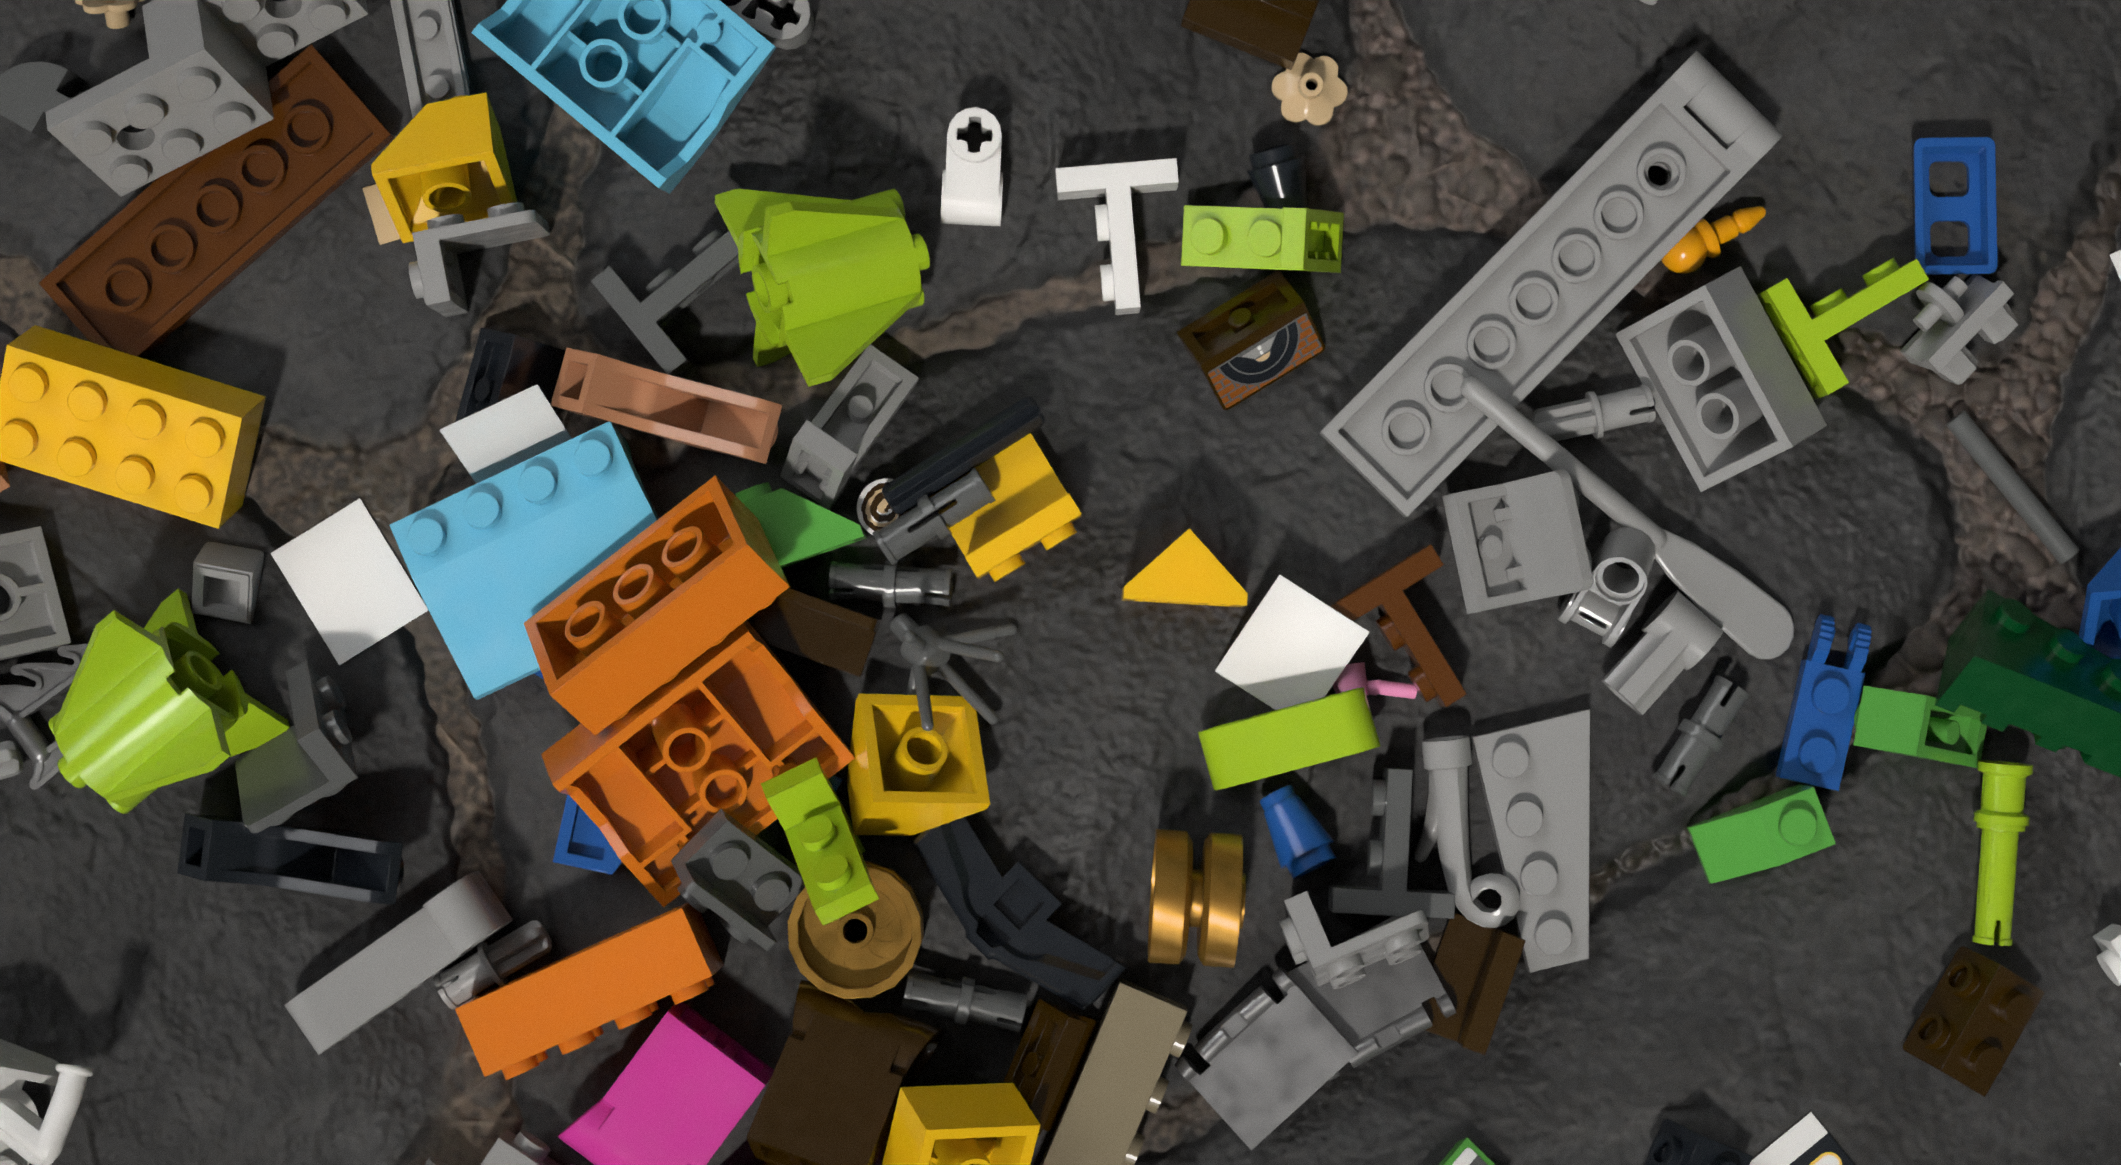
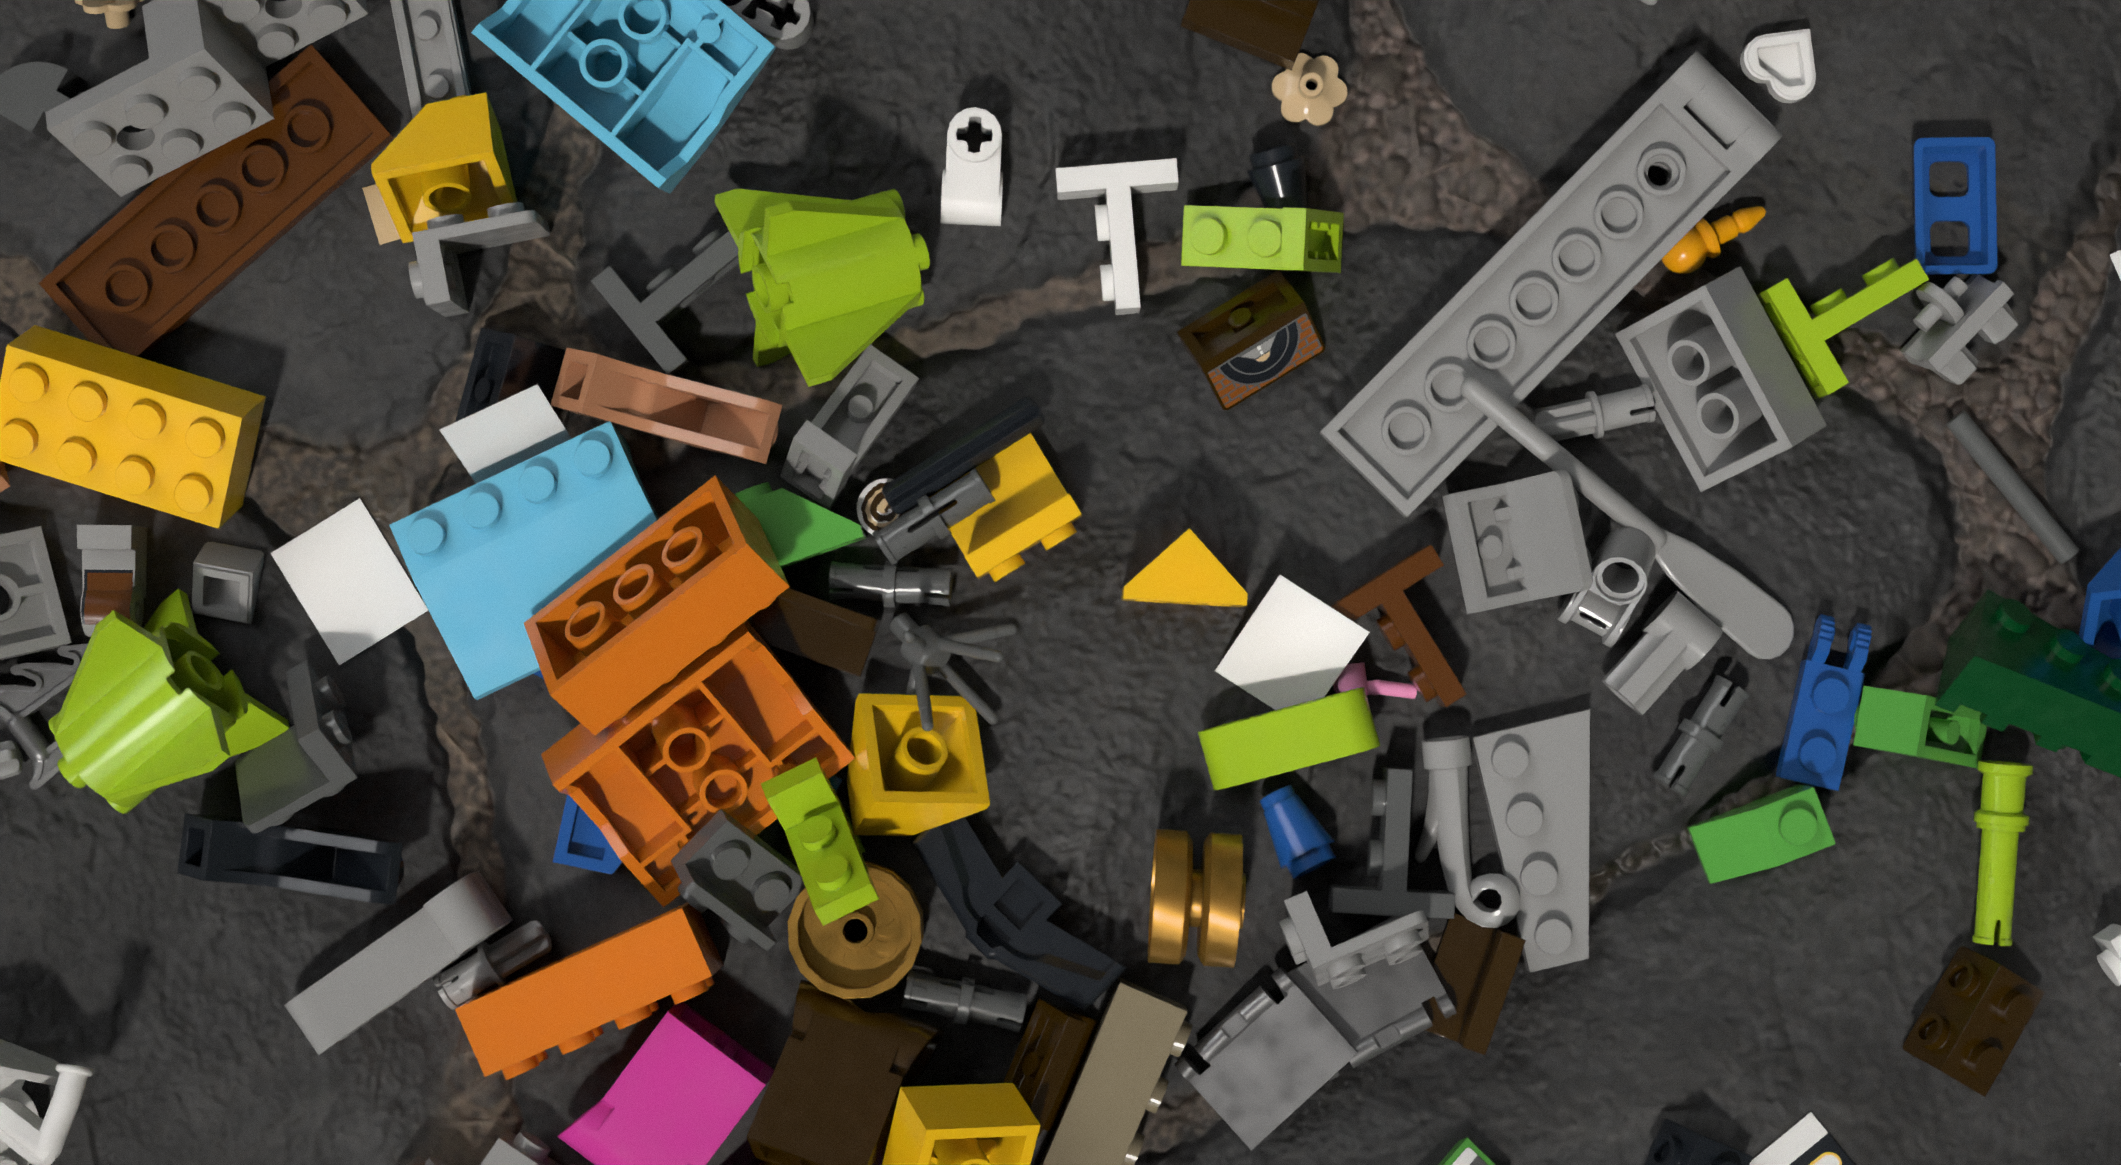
none -> light grey leg [77,525,147,637]
none -> white tile [1740,29,1816,103]

